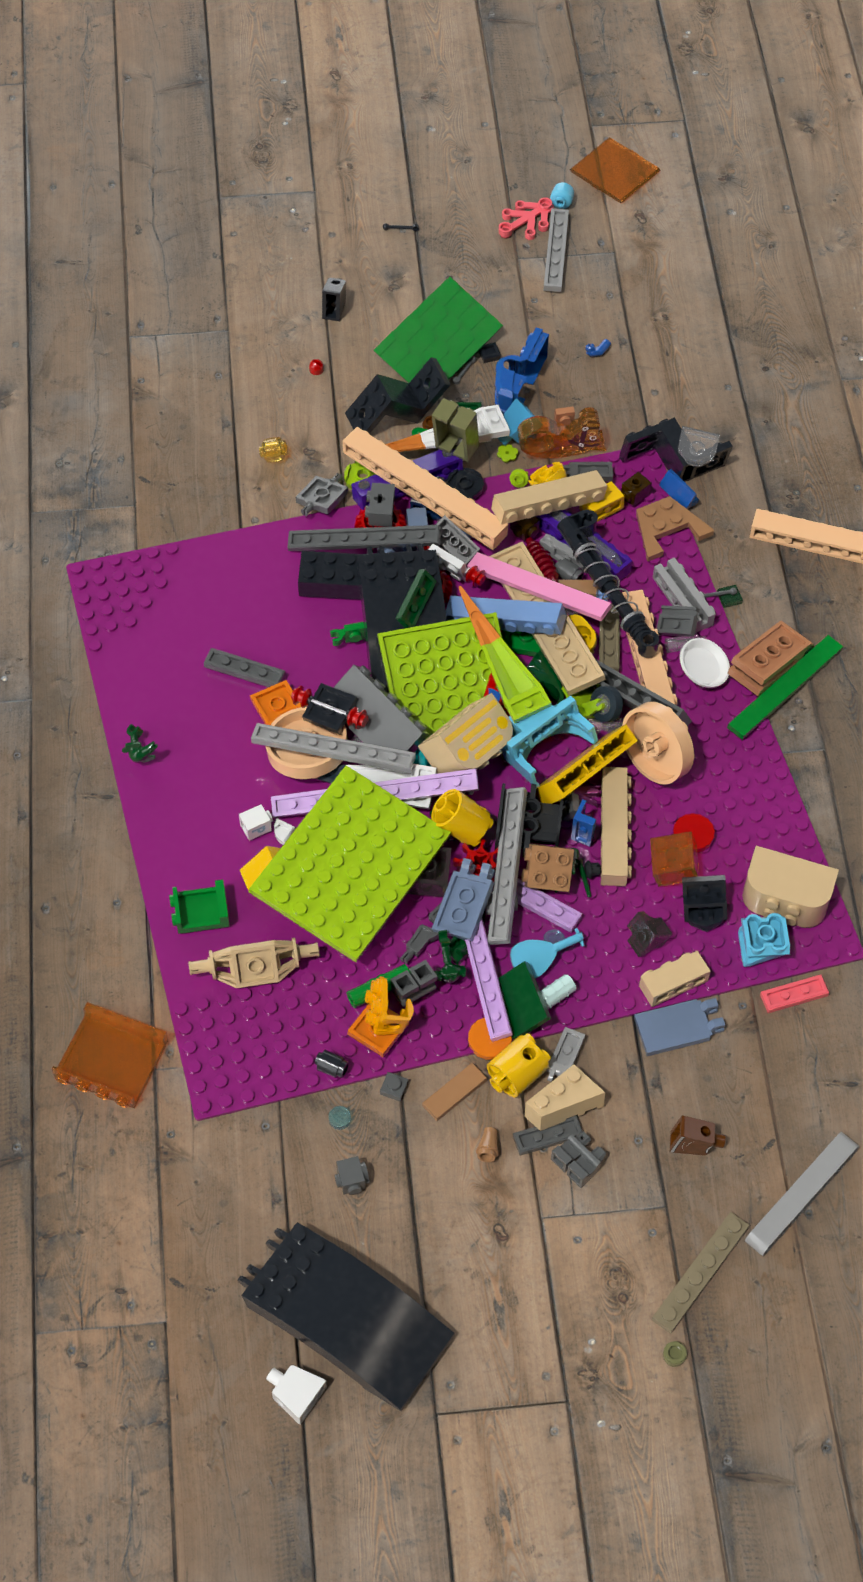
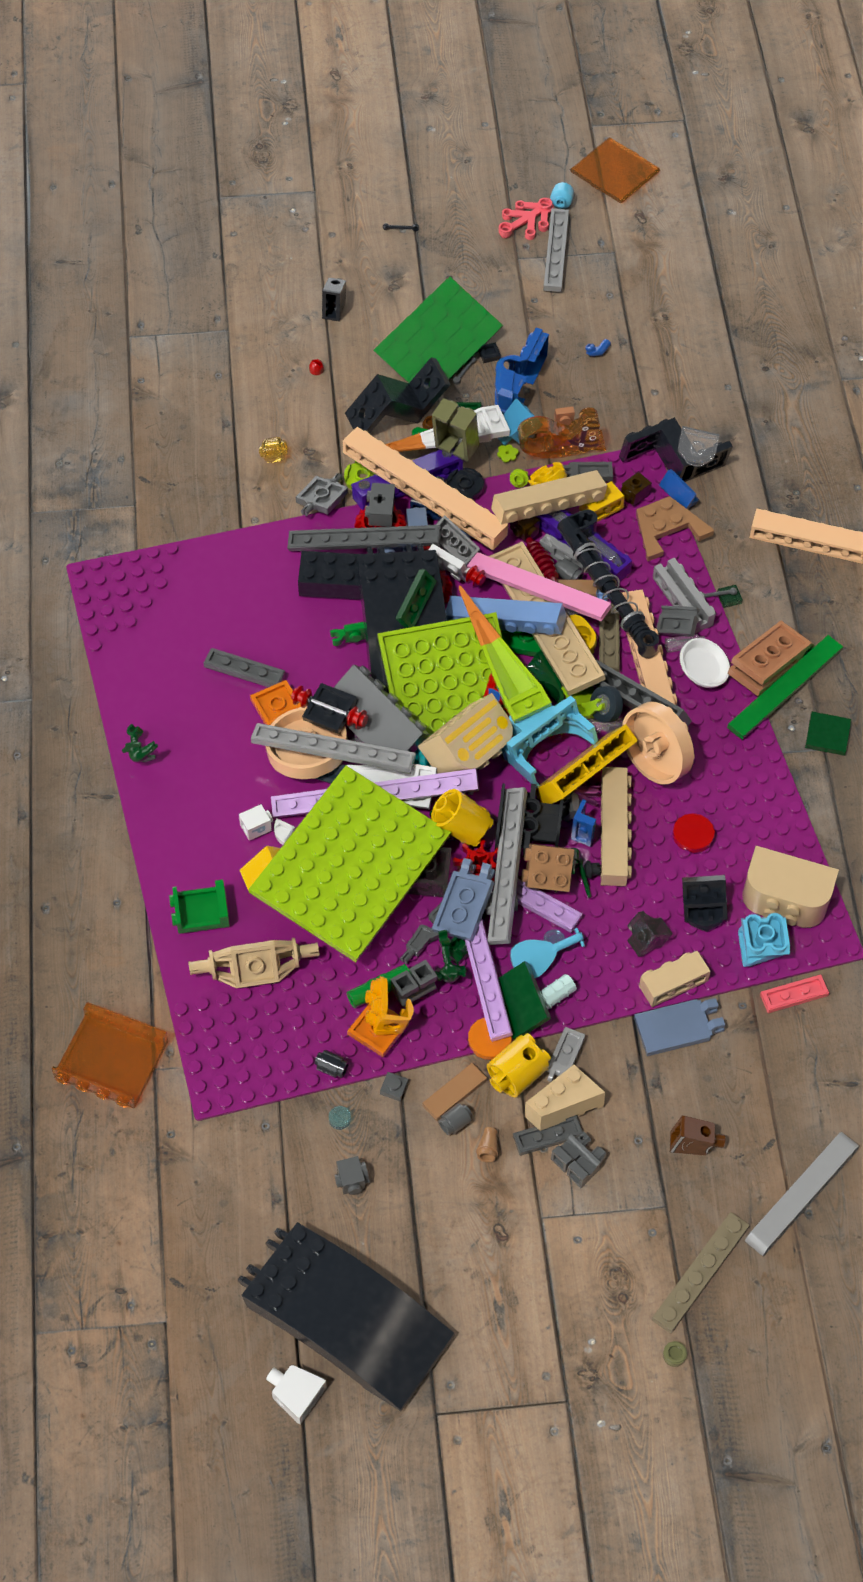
clear orange brick [650,831,699,887] -> none
none -> dark grey brick [438,1103,472,1135]
none -> dark green tile [805,711,851,756]

